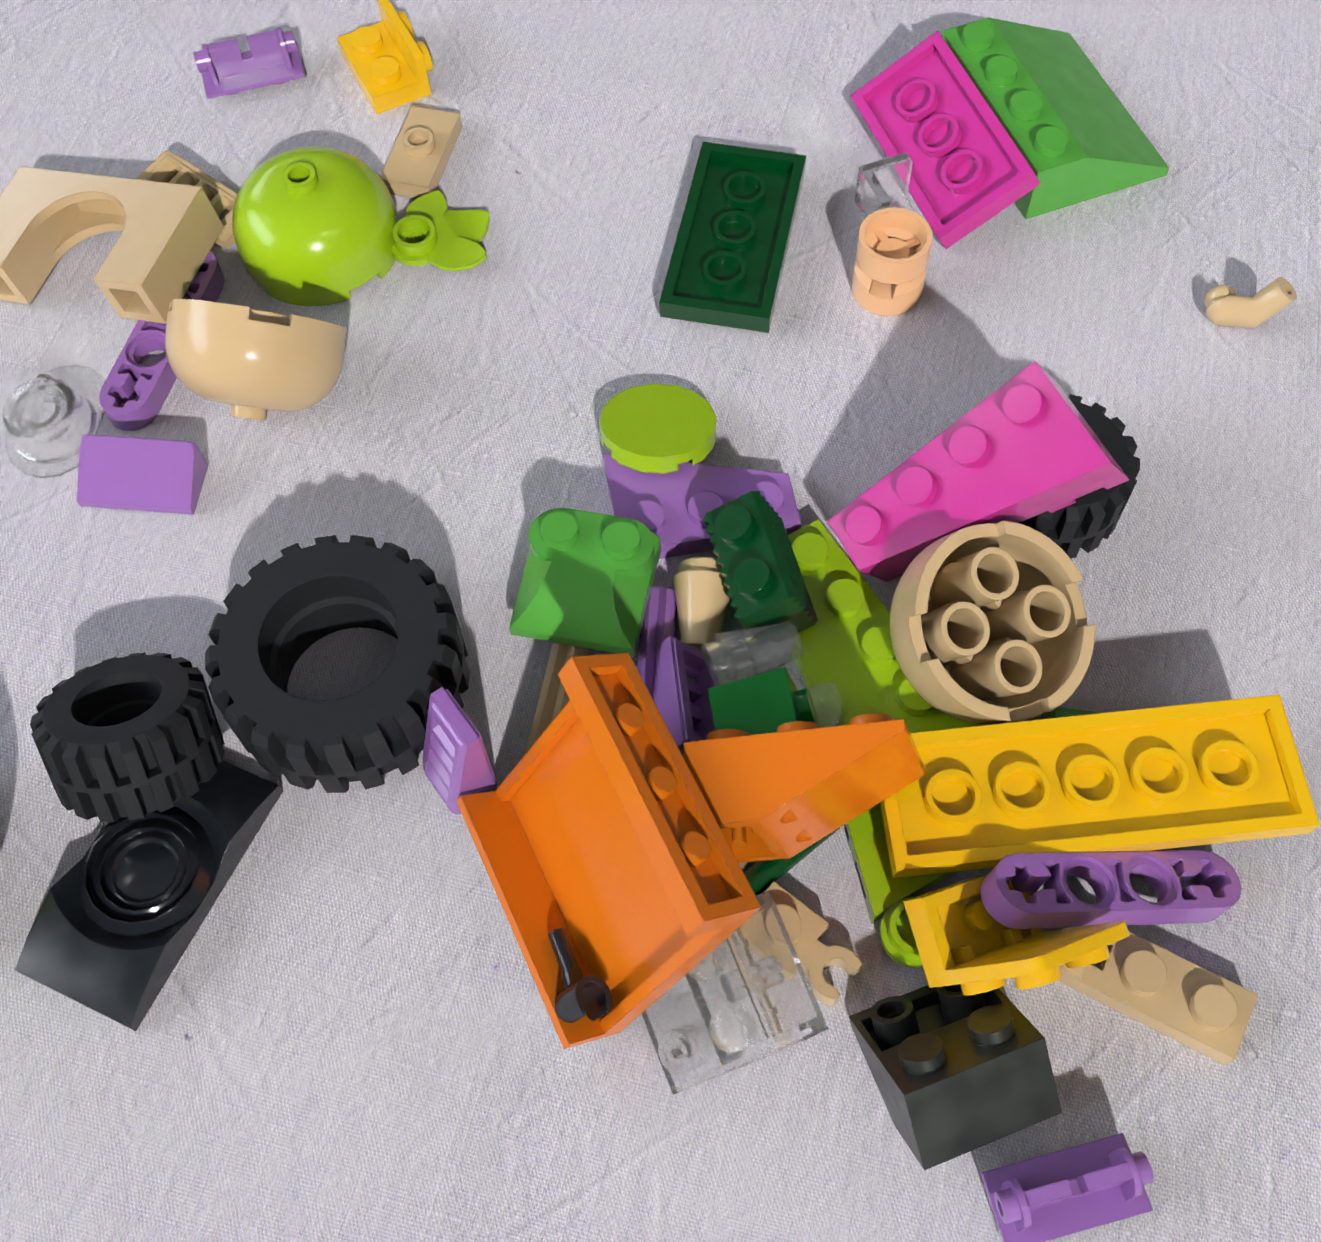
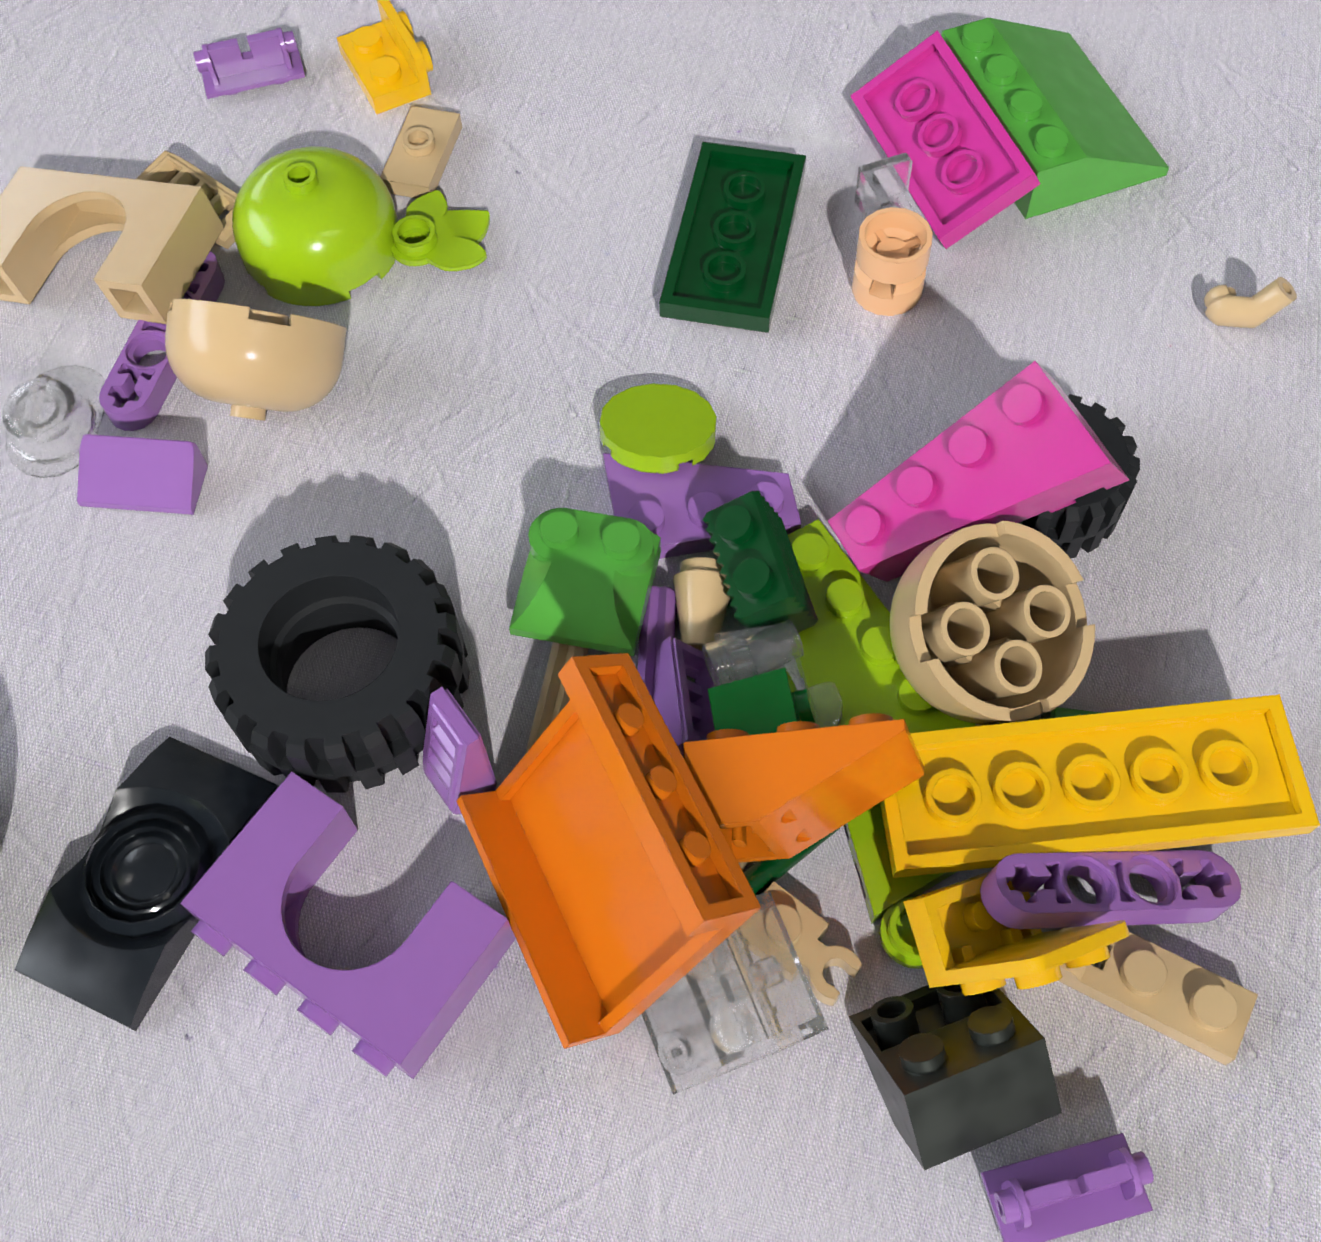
black tyre [30,652,225,822] -> none
black hand [548,928,613,1023] -> none
none -> medium lavender arch [180,772,516,1079]

